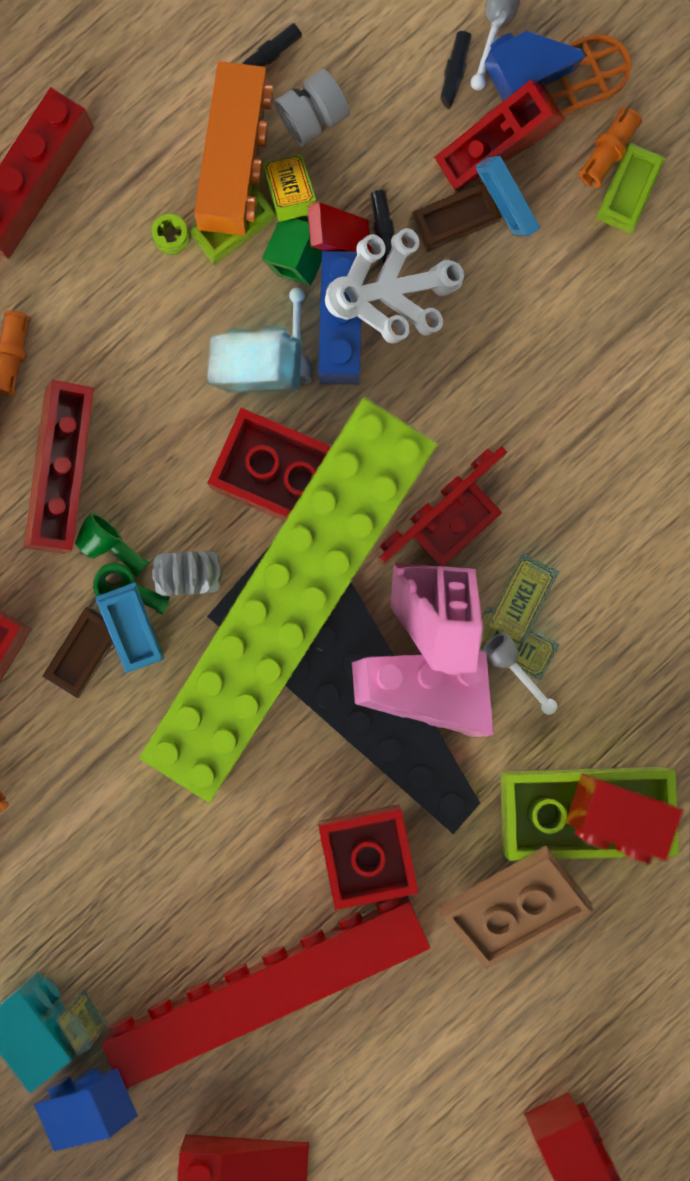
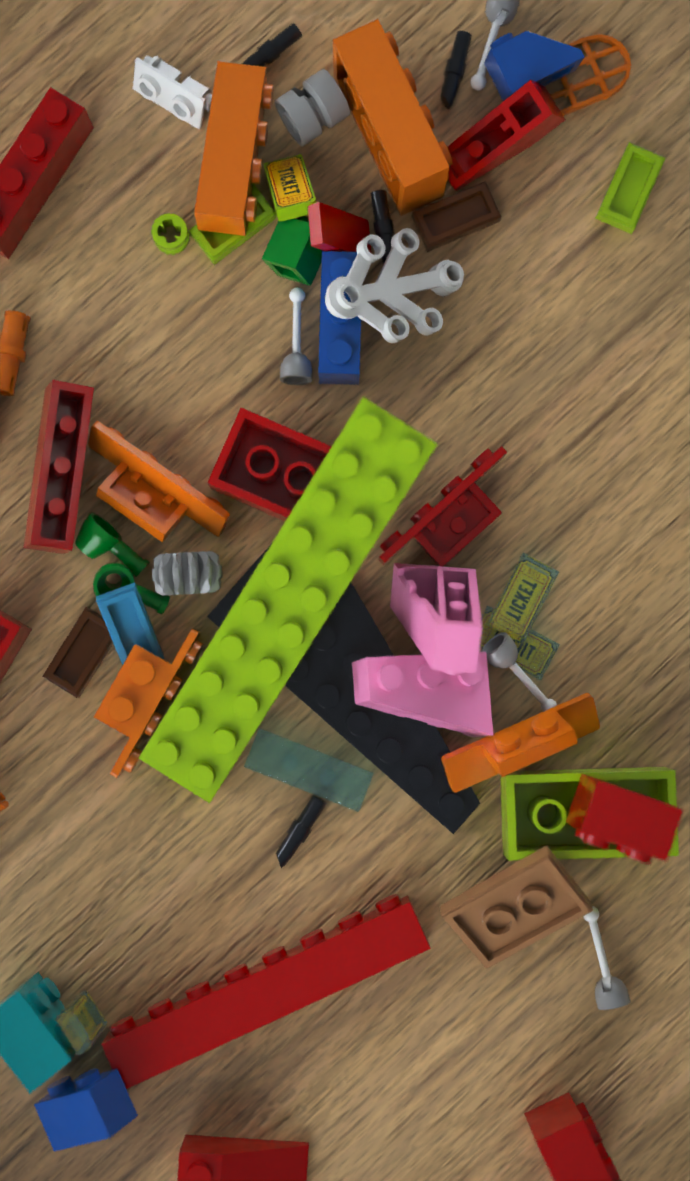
clear light blue brick [207,326,302,393] -> none
red brick [318,804,418,910] -> none
dark azure tile [475,156,541,236] -> none
orange pin [578,107,642,188] -> none
none -> orange bracket [88,421,230,542]
none -> orange bracket [94,628,204,778]
none -> white hinge [133,55,212,129]
none -> clear light blue tile [244,728,374,812]
none -> black piece [276,795,327,868]
none -> orange brick [333,19,452,216]
none -> orange bracket [441,693,600,793]
none -> hinge [583,906,631,1010]

